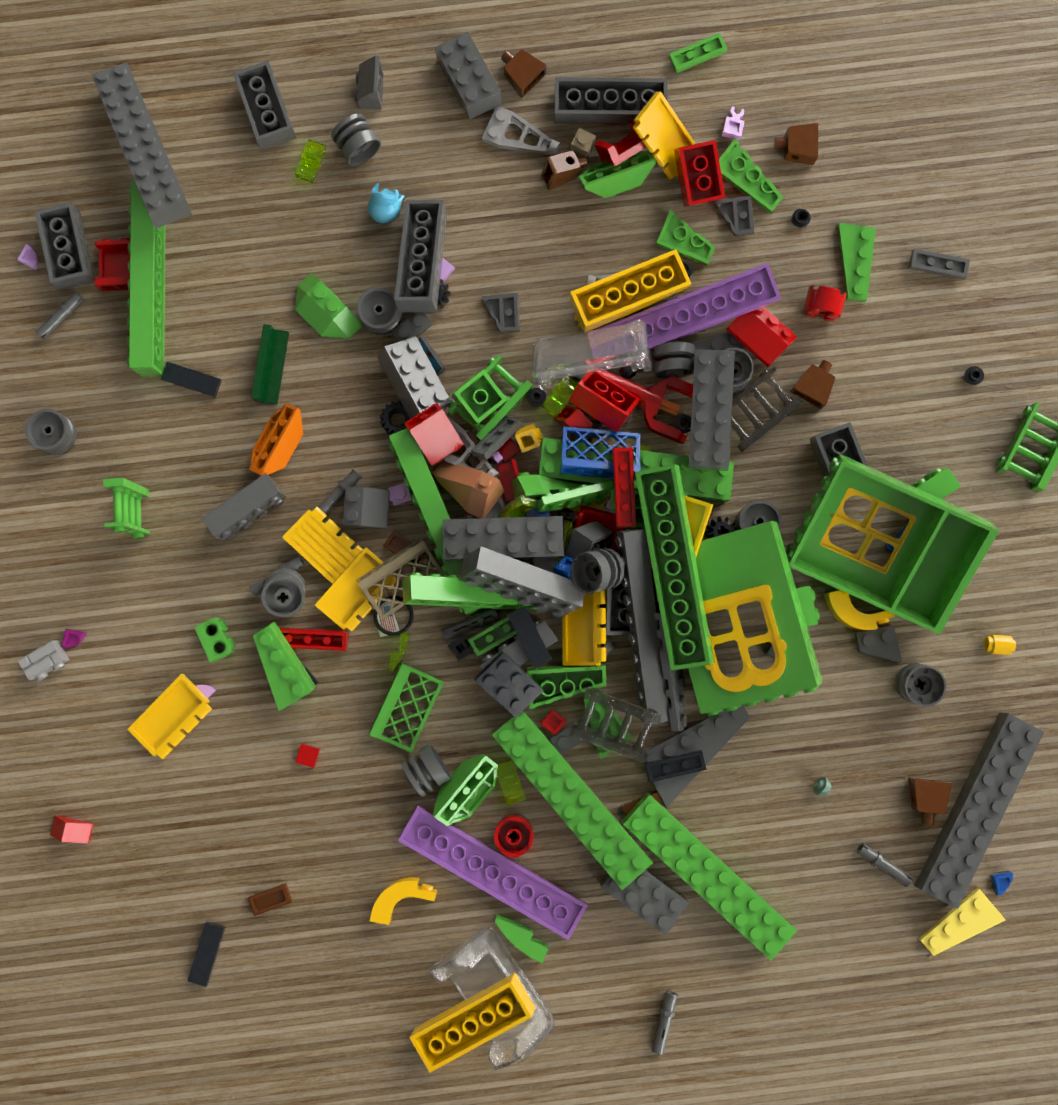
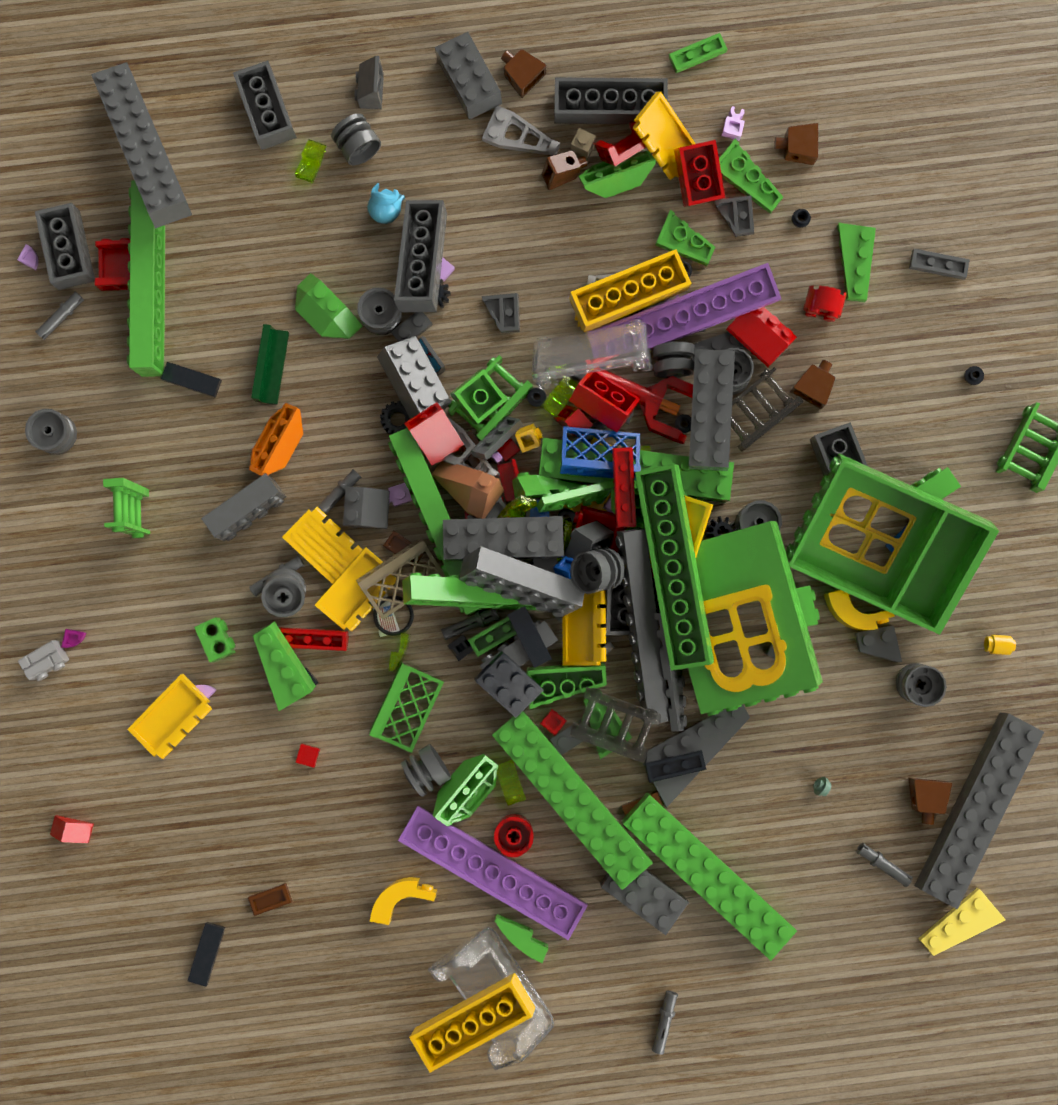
black plate [620,361,638,379] -> none
blue tile [991,871,1013,896] -> none

